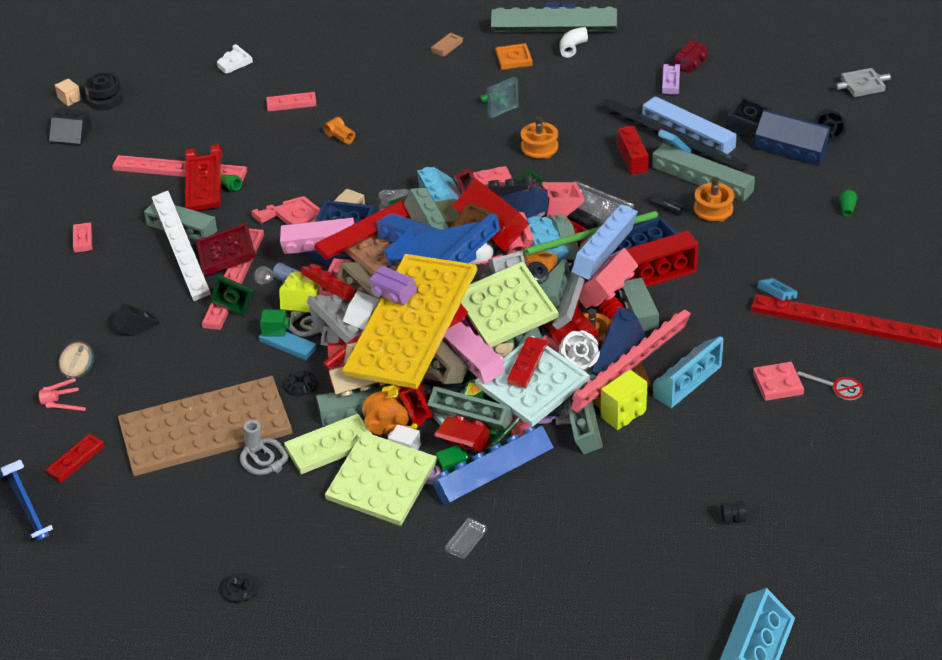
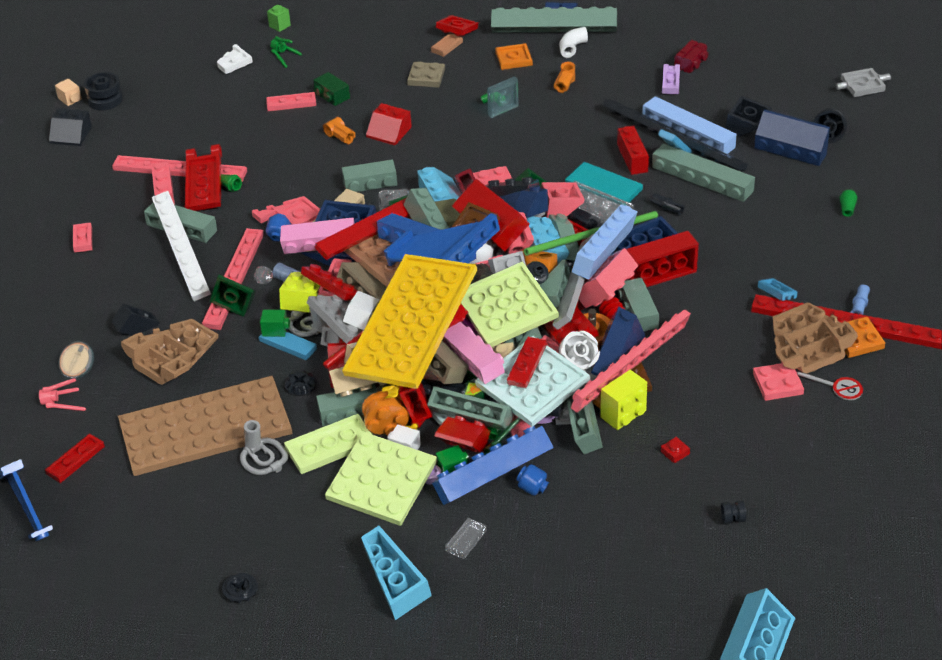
dark red plate [196,223,256,276] -> none
medium lavender brick [369,266,417,305] -> none
orange wheel [521,116,558,159] -> none
medium azure slope [653,336,723,408] -> none
orange wheel [694,177,734,222] -> none
none -> medium nougat wedge [121,319,218,385]
none -> coral brick [151,162,175,205]
none -> blue head [266,214,291,241]
none -> bright green brick [267,5,291,32]
none -> green plant [270,36,302,68]
none -> dark green brick [313,72,350,106]
none -> sand green brick [342,159,397,192]
none -> medium azure wedge [361,526,432,620]
none -> slope [366,103,412,145]
none -> dark tan plate [407,62,445,87]
none -> red plate [436,15,478,36]
none -> blue head [516,464,549,496]
none -> orange piece [554,62,575,93]
none -> teal tile [565,162,643,206]
none -> red plate [661,437,690,463]
none -> medium nougat wedge [773,302,858,374]
none -> orange plate [844,317,886,358]
none -> medium blue pin [851,285,870,315]

